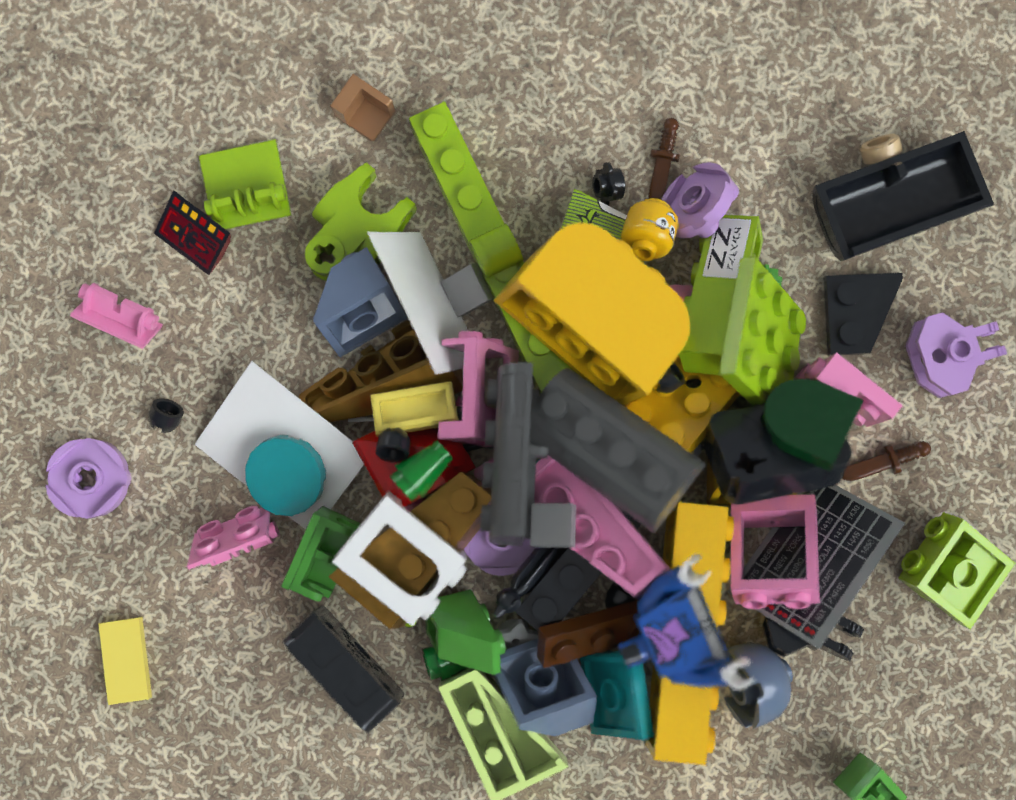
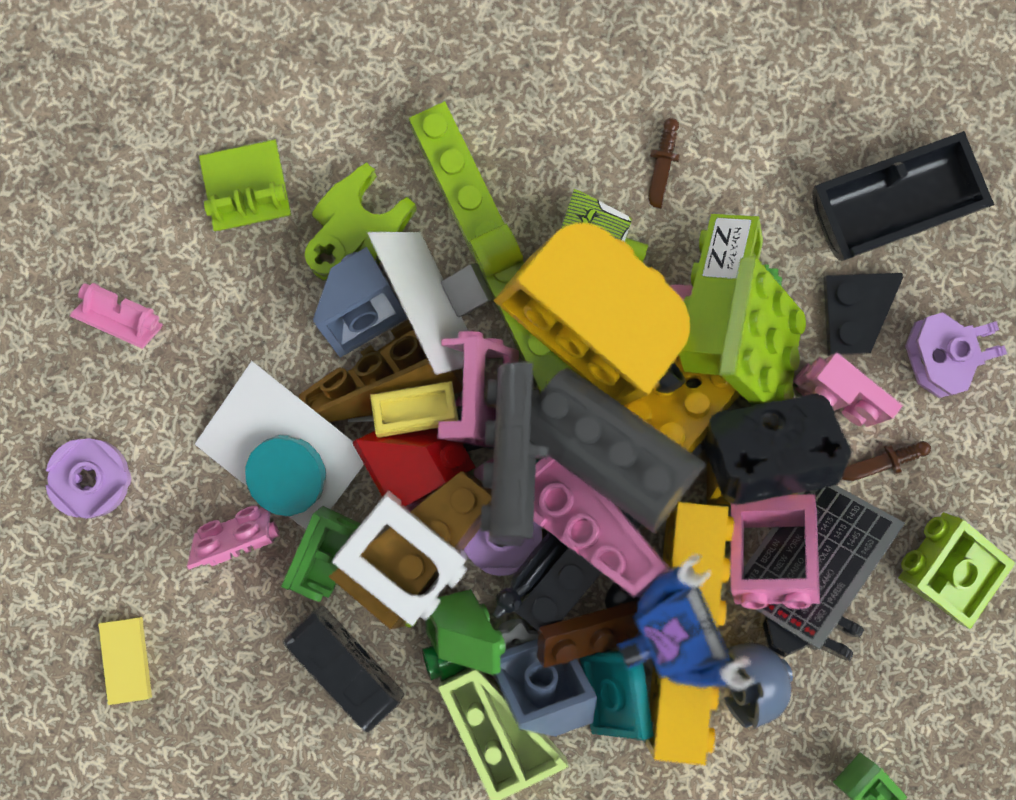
black hinge [148,398,184,433] -> none
piece [154,190,231,275] -> none
medium nougat panel [330,74,395,141] -> none
black hinge [375,427,410,463] -> none
green cone [390,441,453,501] -> none
light grey tile [530,503,576,548] -> none
black plate [592,162,625,206] -> none
yellow head [621,198,679,261] -> none
lavender plate [661,162,739,238] -> none
dark green tile [762,379,864,472] -> none
tan tile [860,134,903,164] -> none

